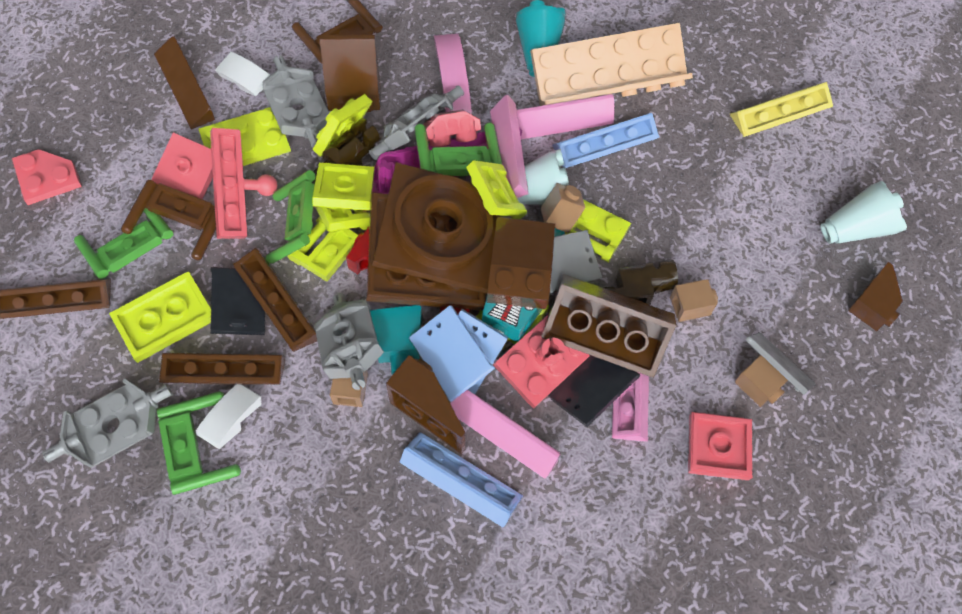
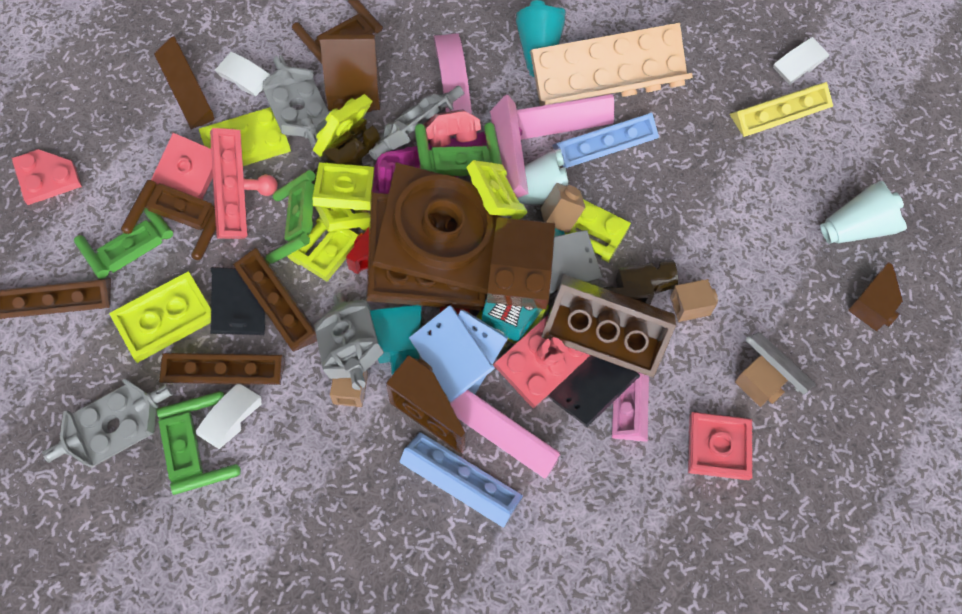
none -> white slope [773,37,829,85]

